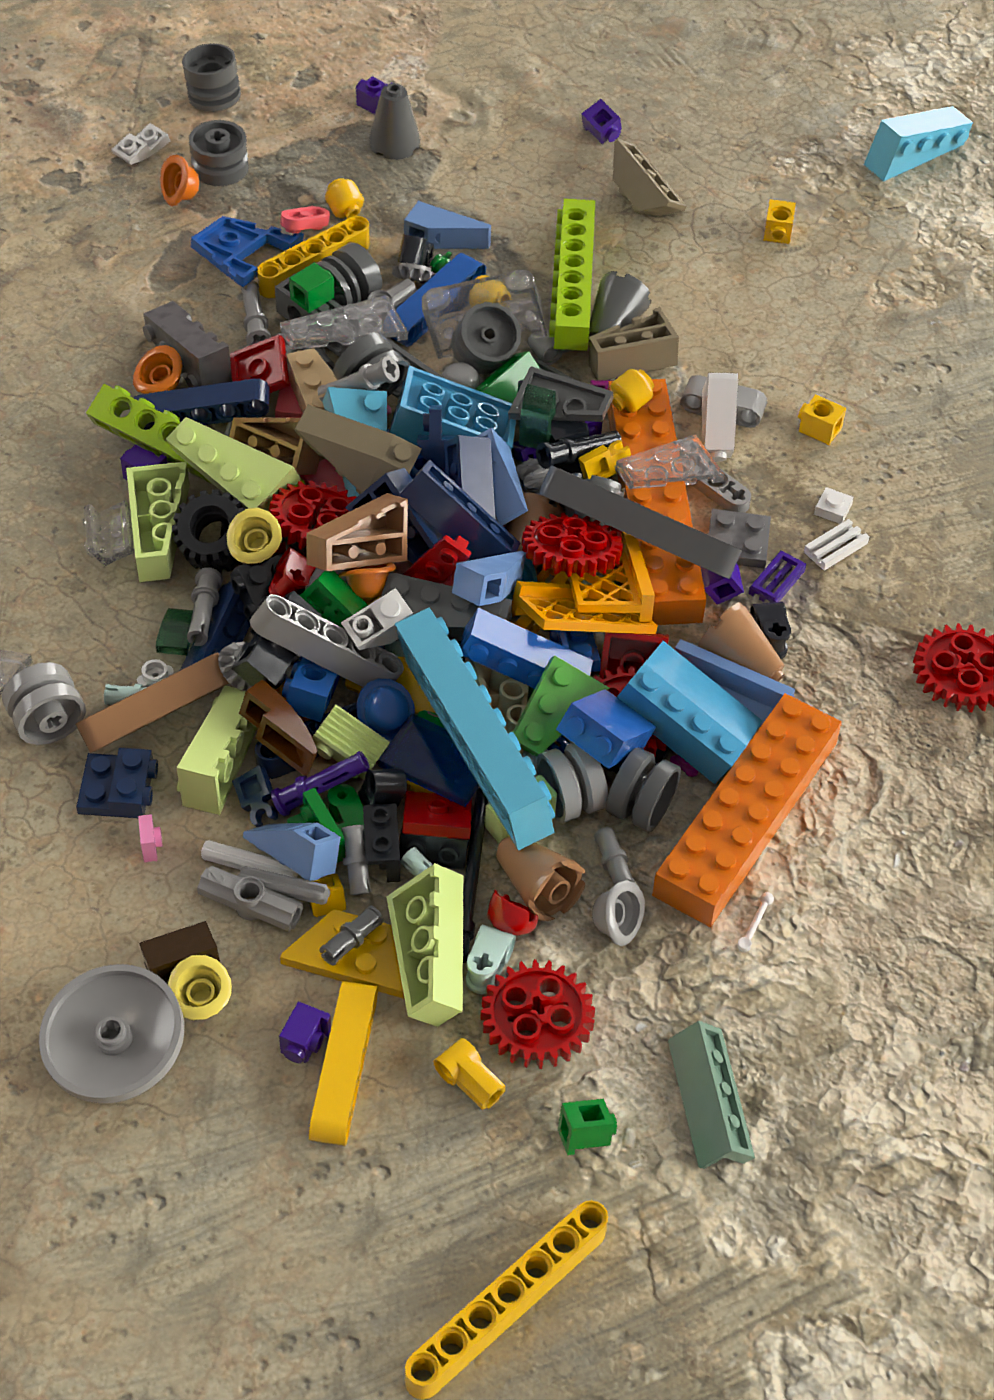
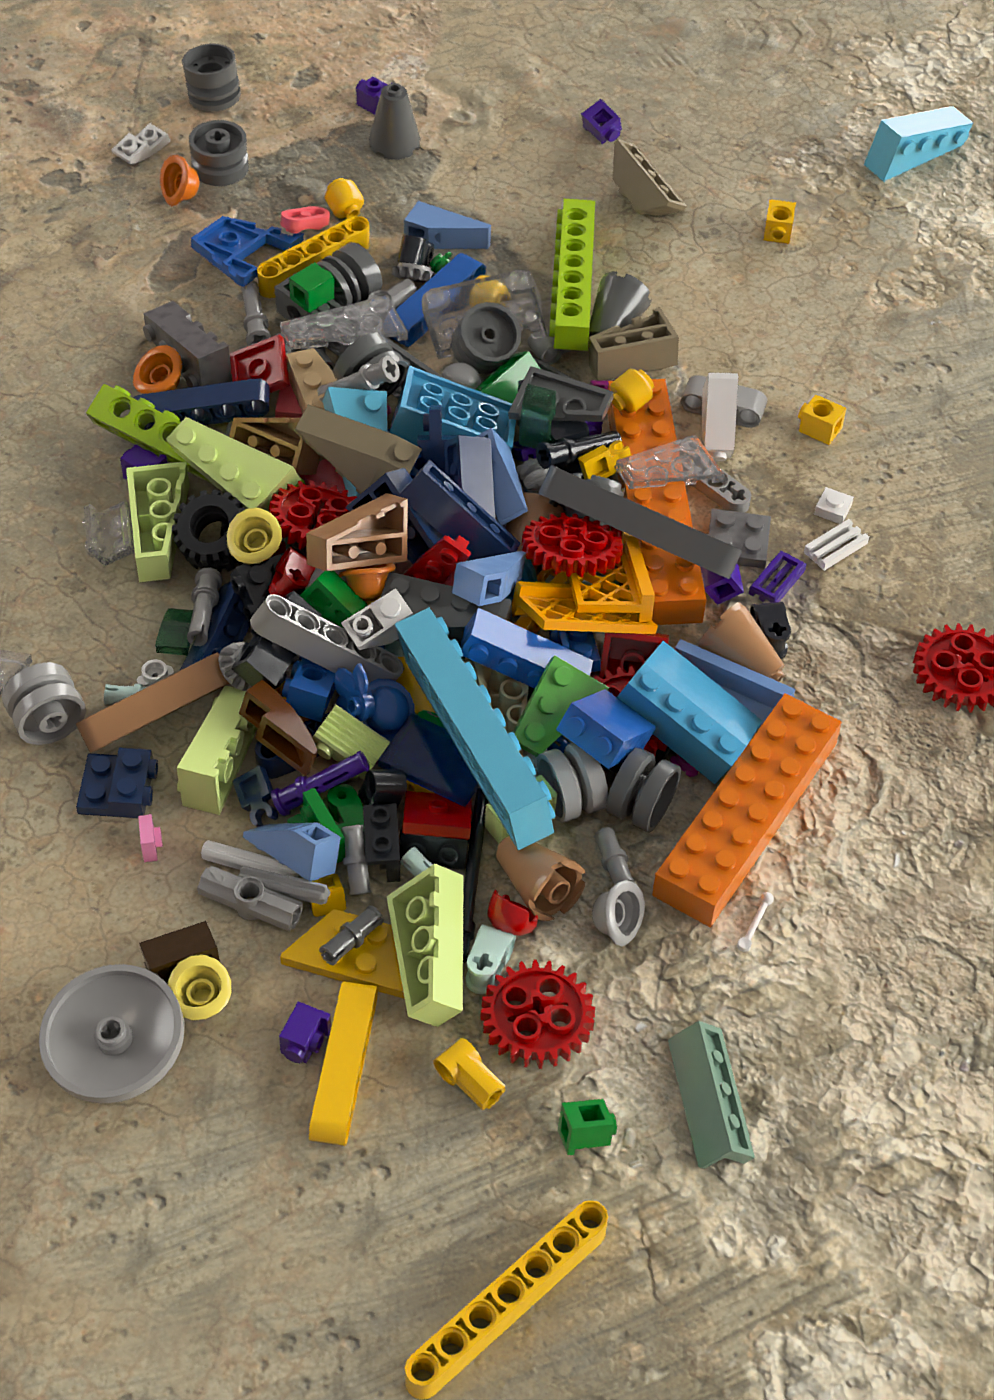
none -> blue plate [334,663,375,722]

